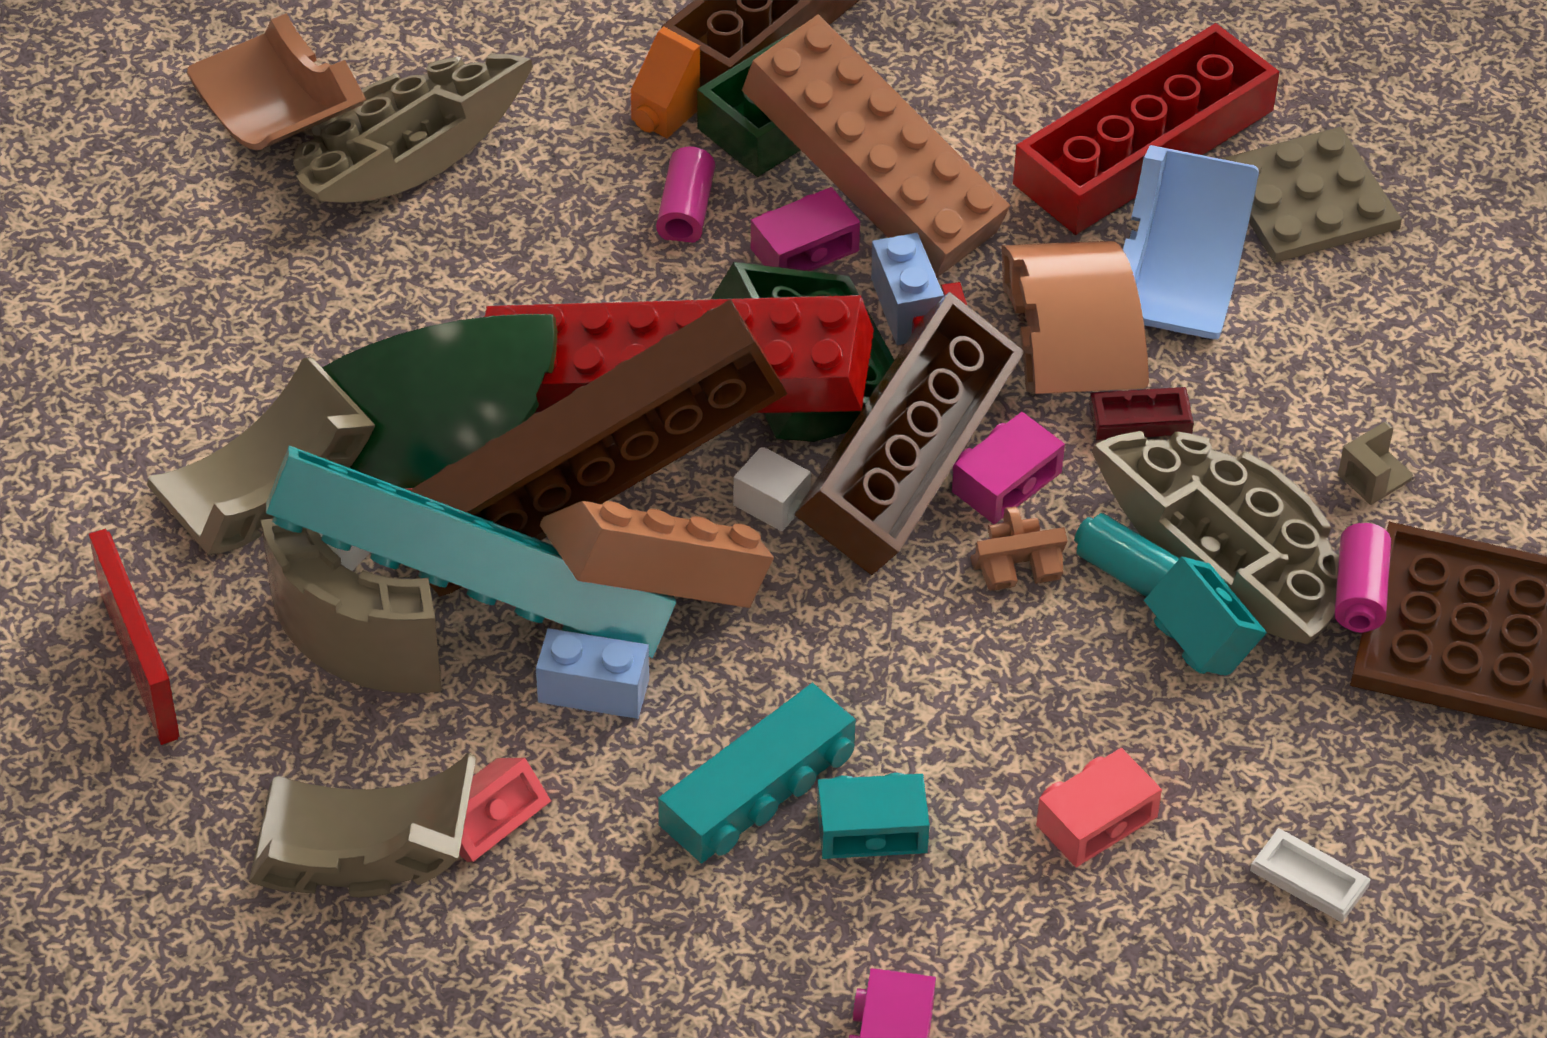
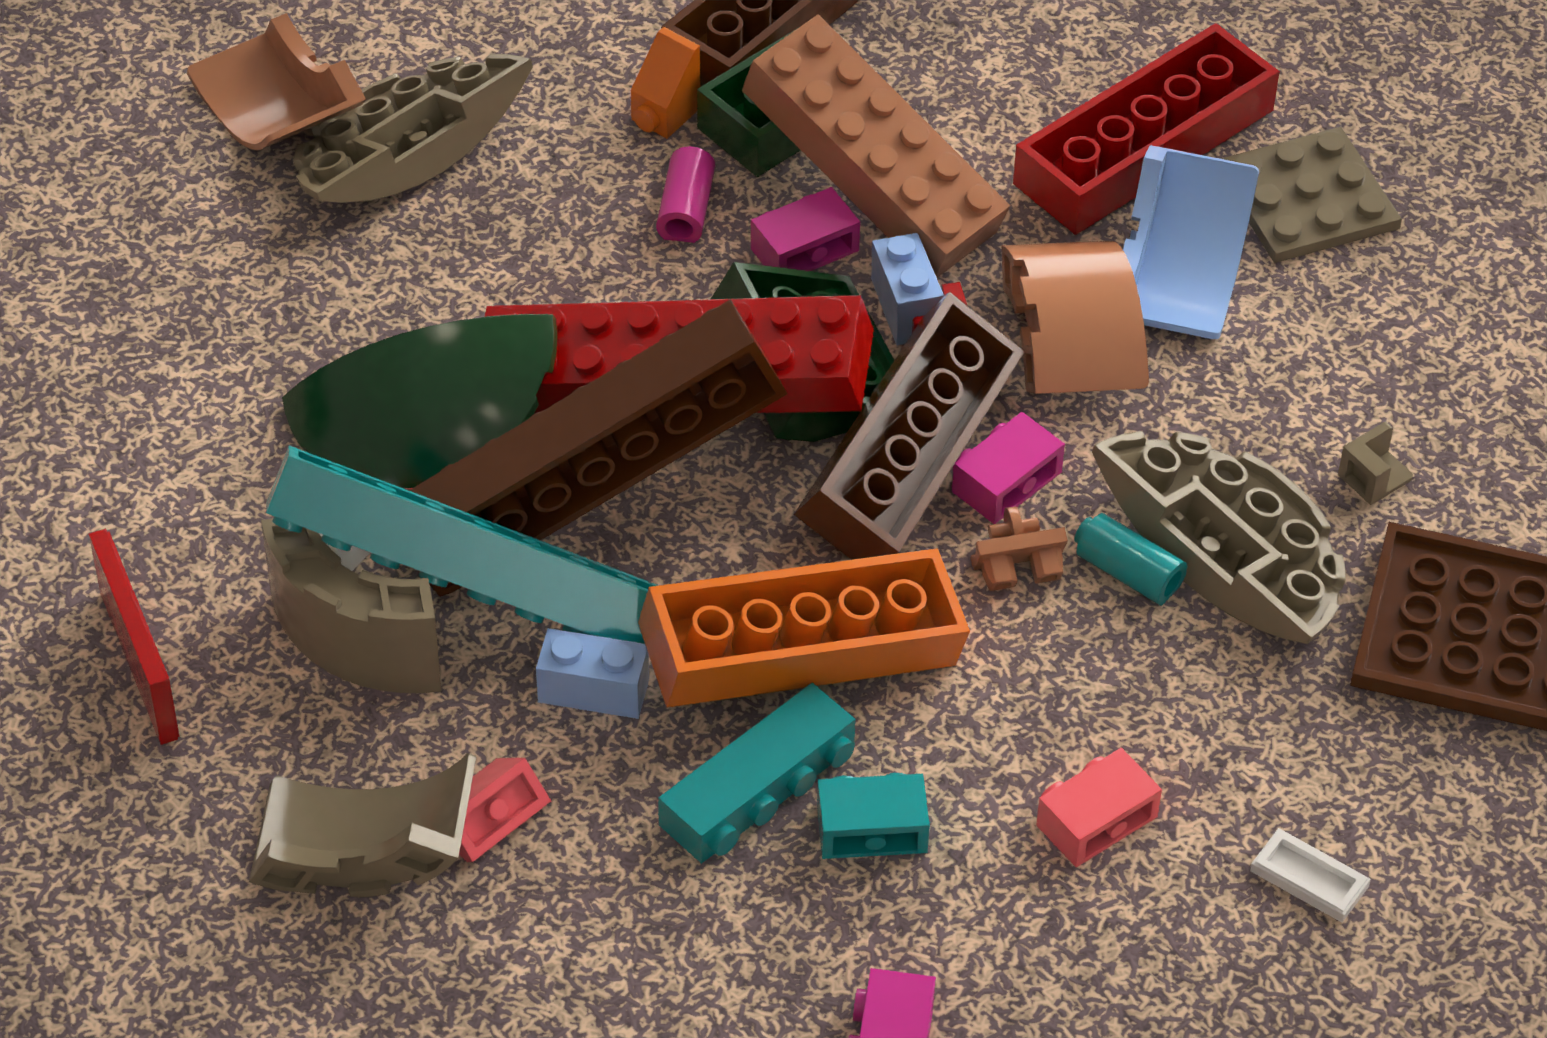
dark tan panel [147,357,375,555] -> none
nougat slope [540,501,774,608] -> none
white panel [733,447,811,531] -> none
dark red plate [1089,387,1194,440] -> none
teal brick [1144,556,1267,676] -> none
dark pink brick [1335,523,1391,633] -> none
none -> orange brick [638,548,970,708]

